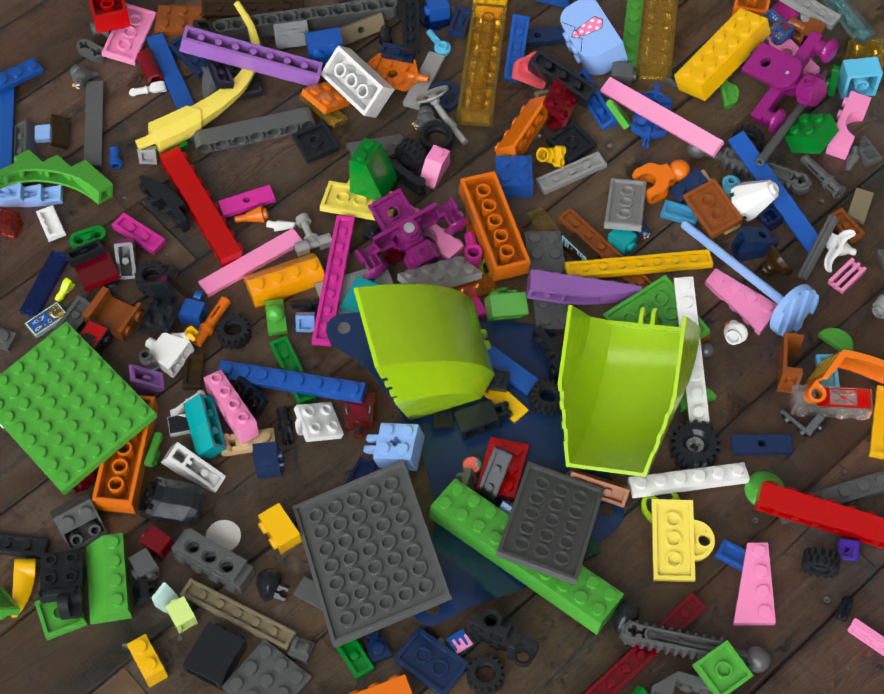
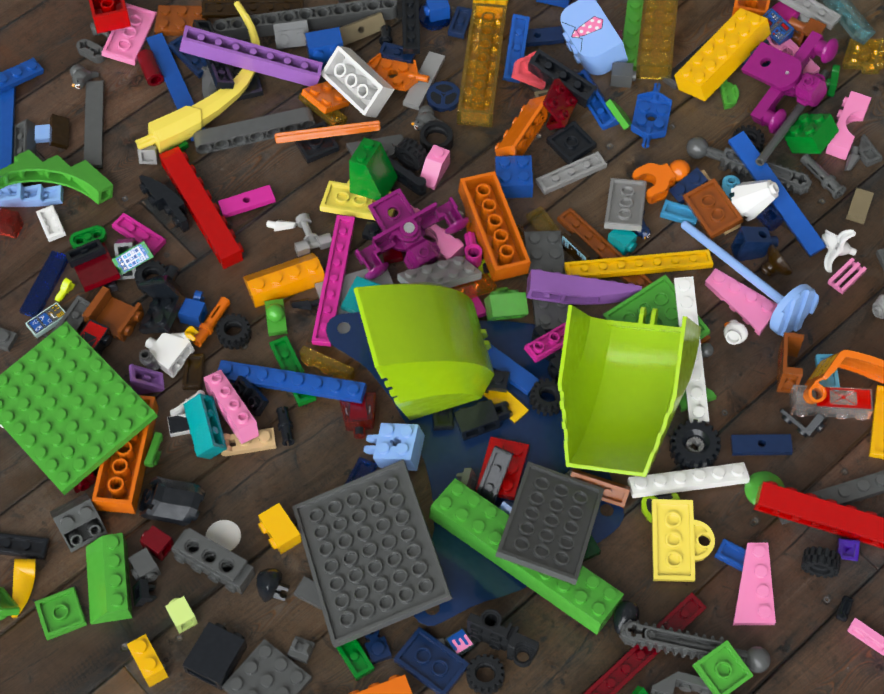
black plate [38,549,86,620] -> none
blue pin [109,146,123,170] -> none
white piece [129,81,167,96] -> none
light aqua slope [152,582,179,613] -> none
white slope [160,442,226,493] -> none
dark tan tile [180,578,298,652] -> none
bright pink tile [198,228,303,298] -> none
orange cone [234,205,269,223] -> none
dark blue brick [252,441,285,479] -> none
white plate [294,402,344,442] -> none
medium blue tile [295,312,315,333] -> none
light grey dish [416,85,468,145] -> none
medium azure plate [426,29,451,57] -> none
tile [462,456,482,476] -> none
yellow plate [536,145,566,168] -> none
bright pink tile [600,77,724,158] -> none
dark grey axle [797,214,839,281] -> none
bright green tile [817,328,853,352] -> none
dark orange plate [826,208,865,245] -> none
medium azure brick [837,57,883,99] -> none
none -> tile [112,240,154,275]
none -> orange axle [275,120,381,144]
none -> clear yellow plate [300,345,355,381]
none -> dark pink tile [524,322,566,363]

